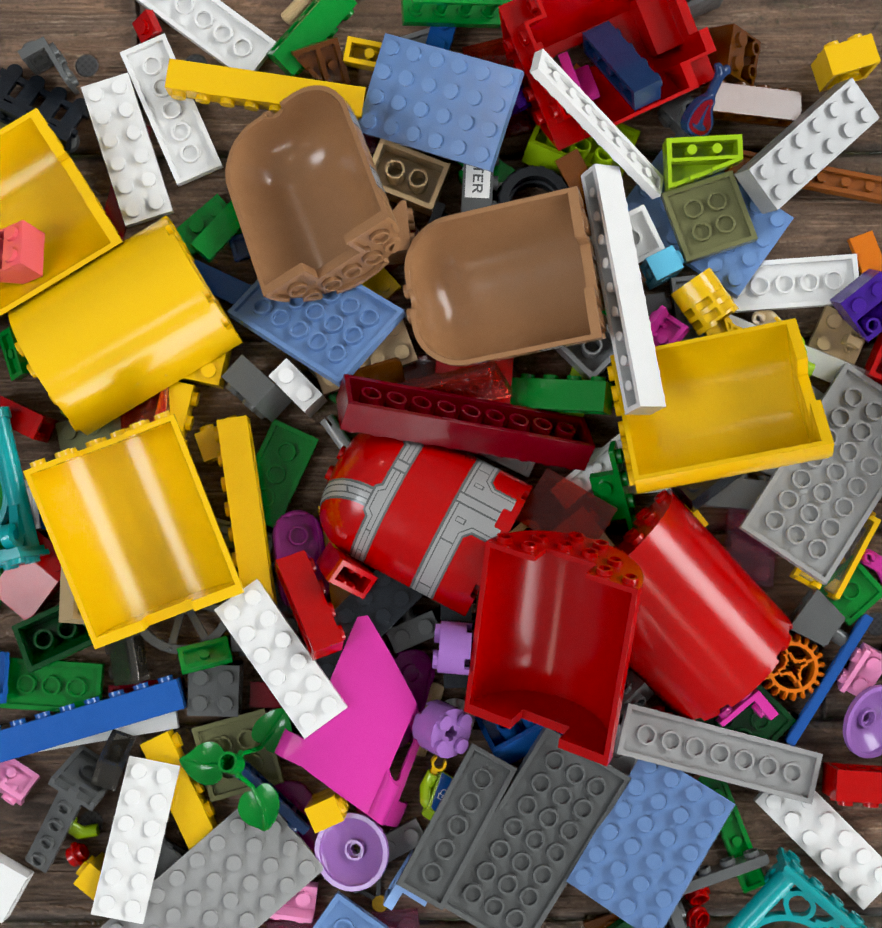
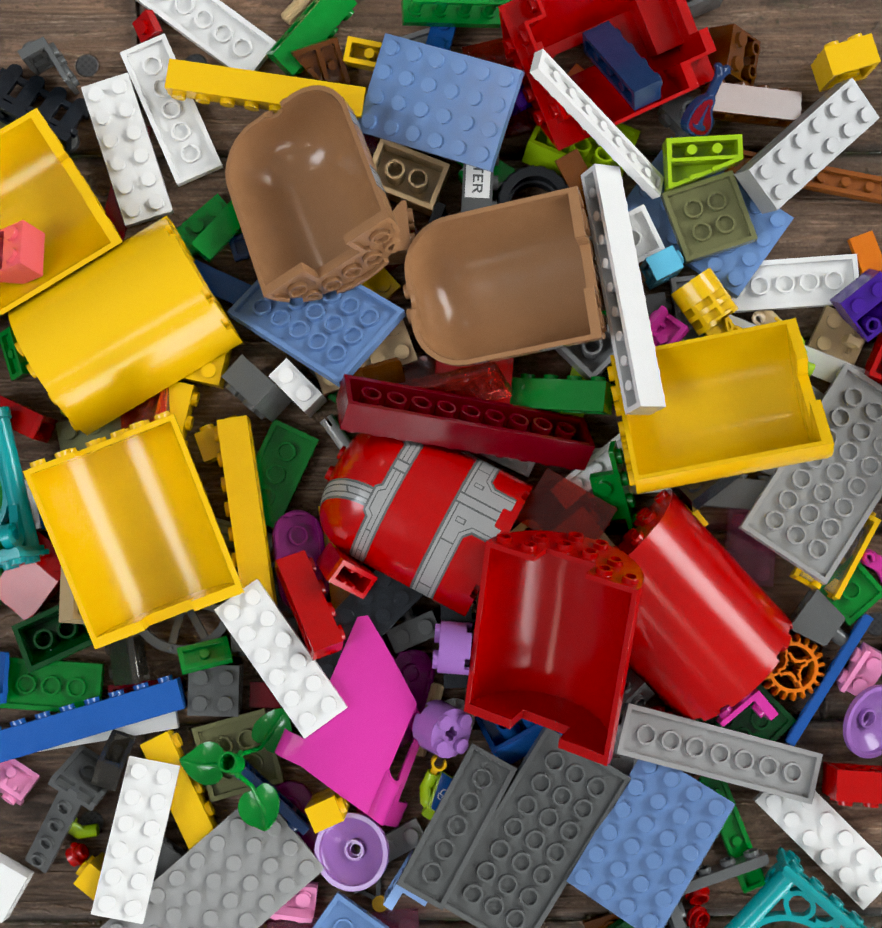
dark pink bracket [558,51,600,101] -> none

